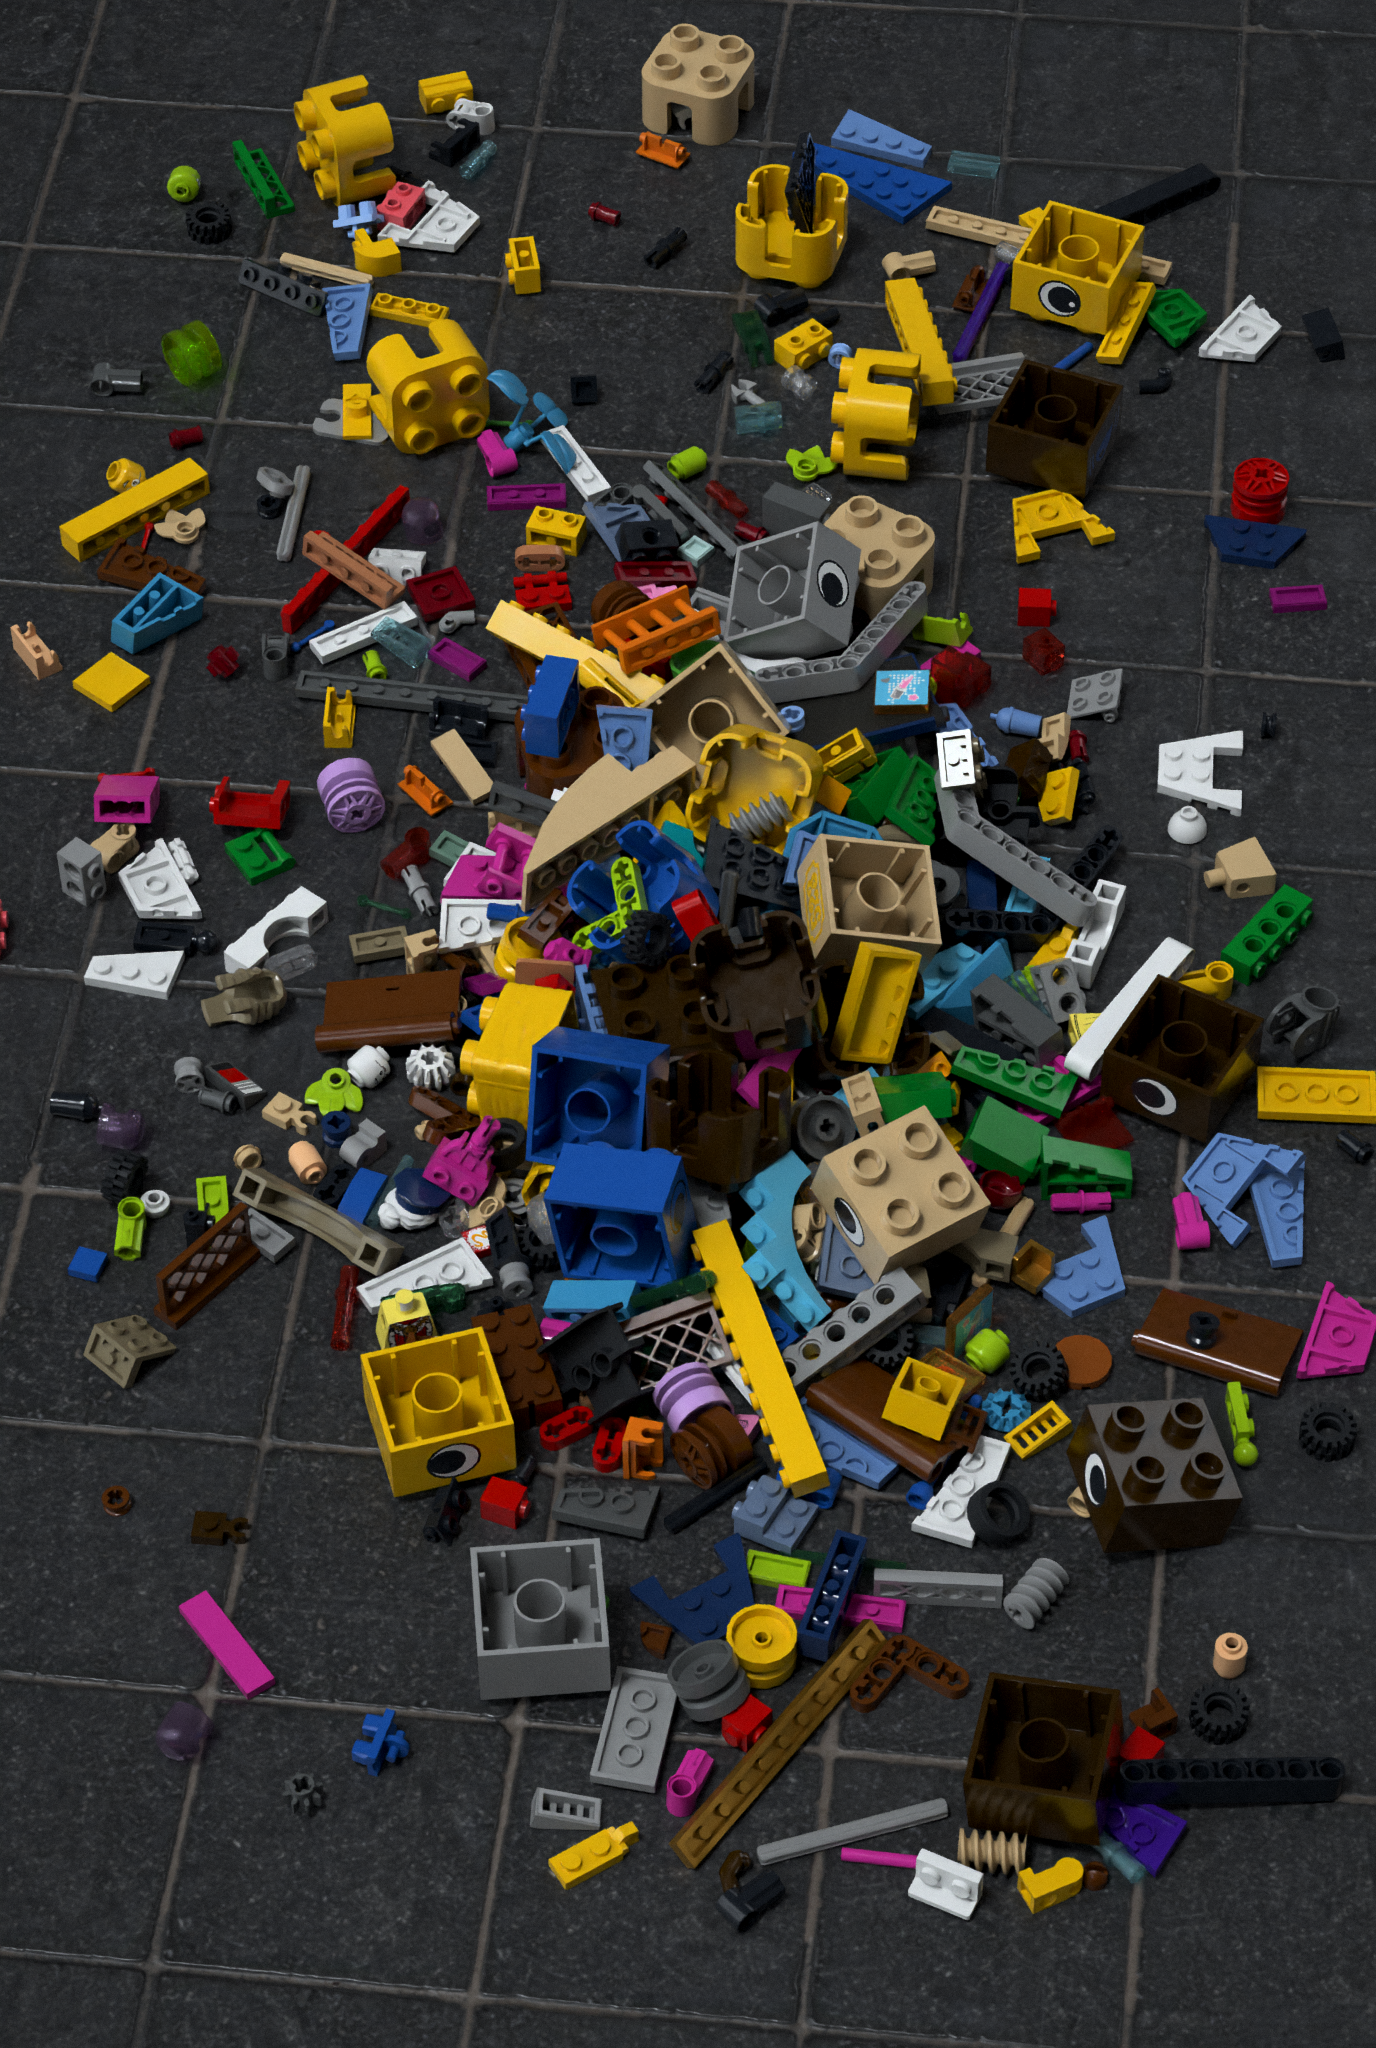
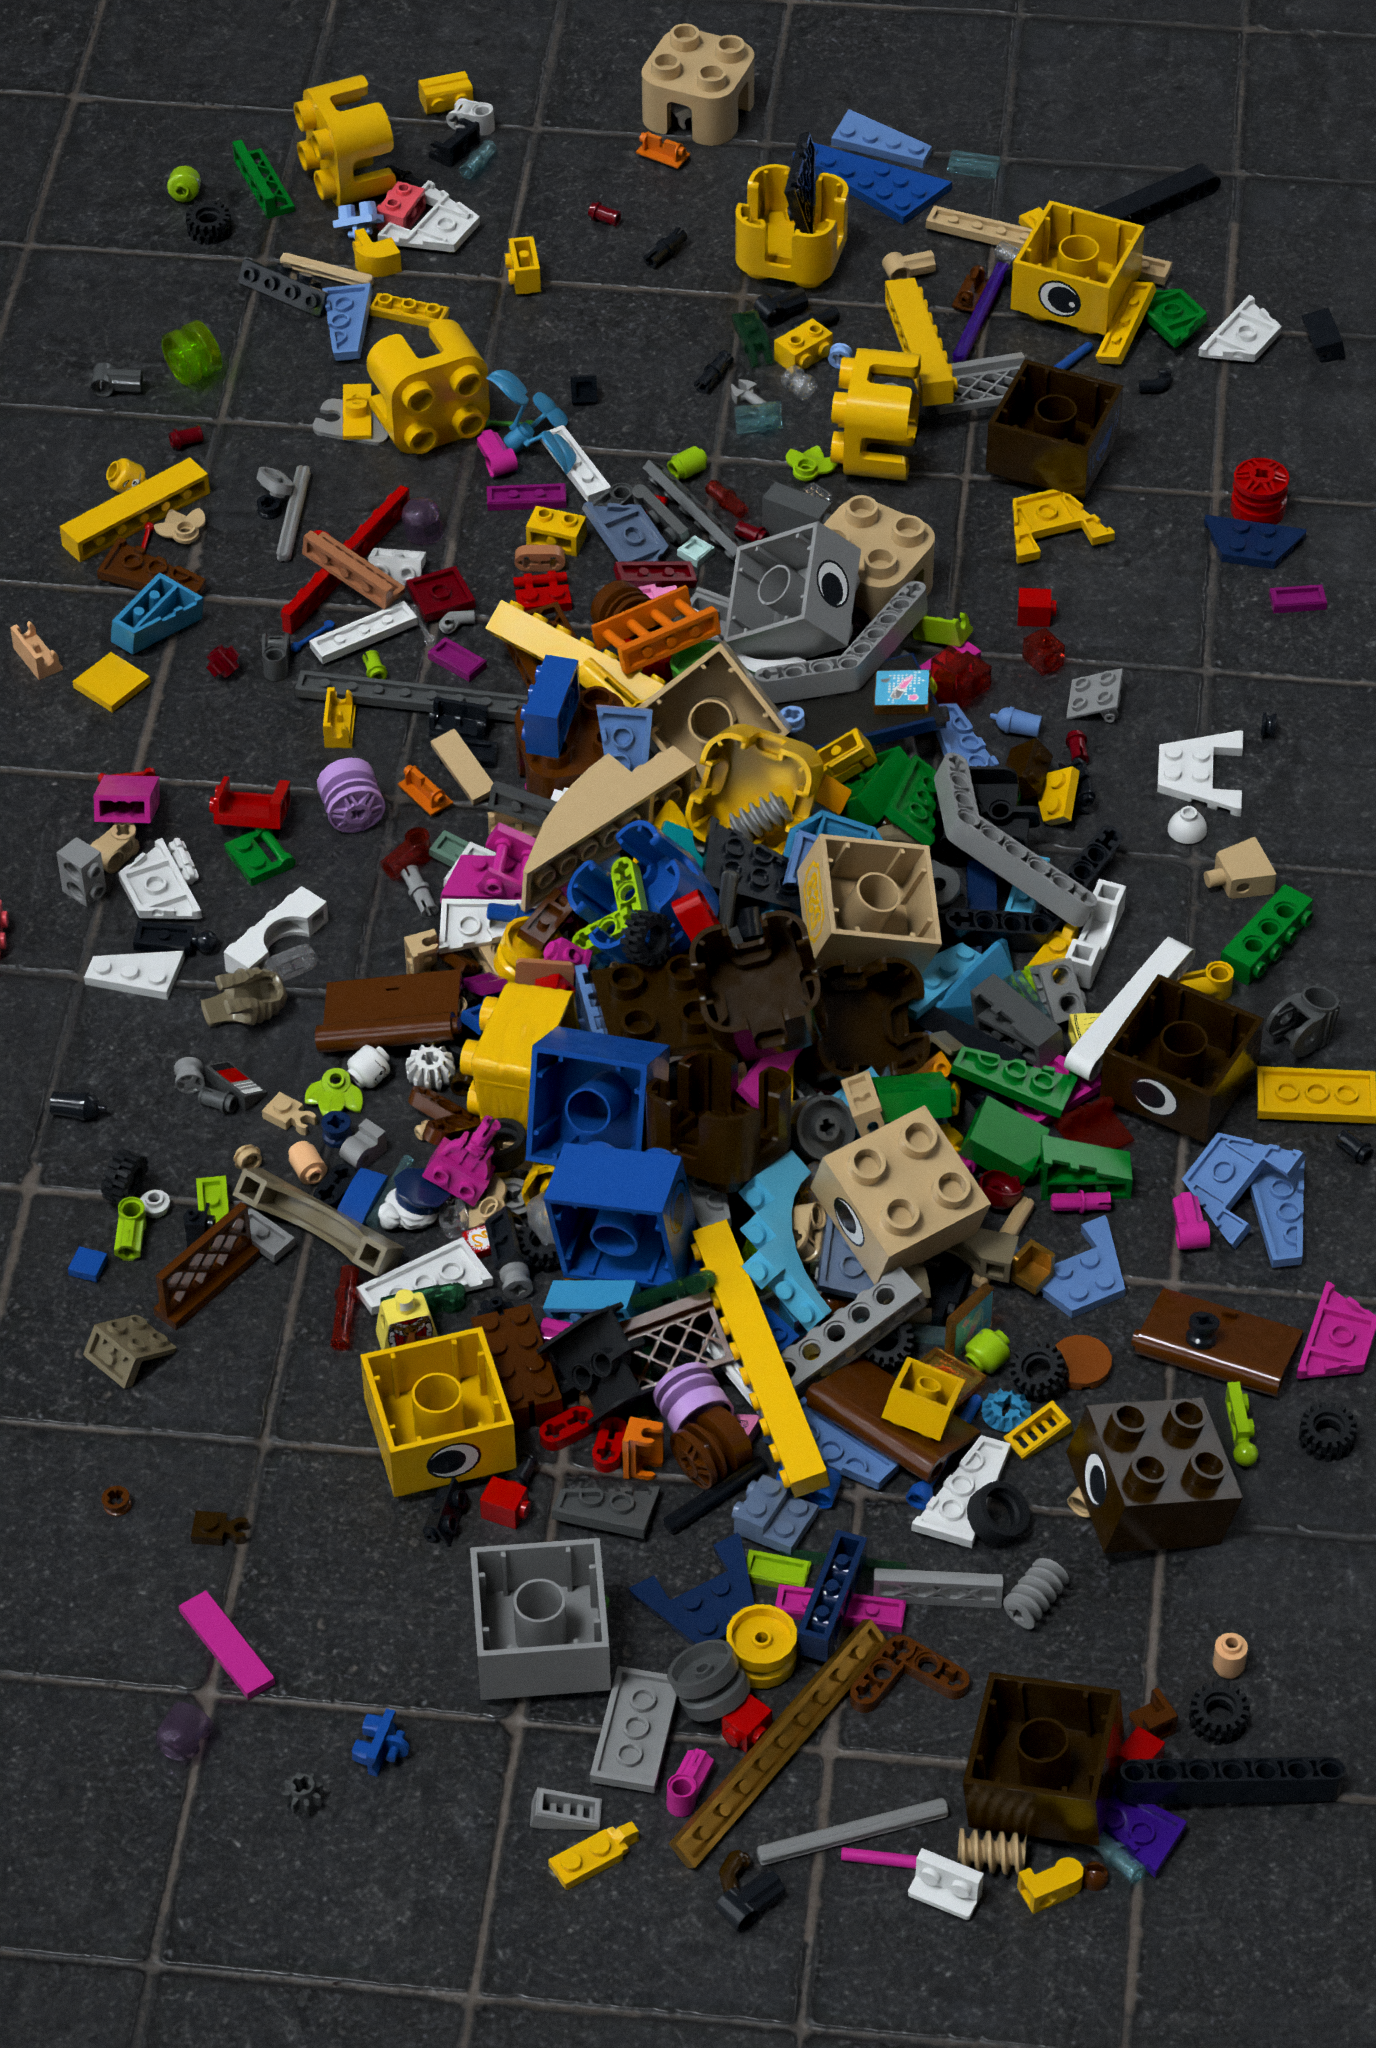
clear purple helmet [96,1102,146,1150] -> none
dark tan plate [349,925,408,964] -> none
clear green hinge [357,895,411,919] -> none
clear light blue slope [371,616,431,668] -> none
black brick [615,519,679,562] -> none
reddish brown tile [640,1621,672,1660] -> none
yellow slope [829,941,922,1064] -> none
bracket [936,729,987,799] -> none
reddish brown tile [944,1401,988,1454] -> none
tan slope [1038,712,1071,763] -> none

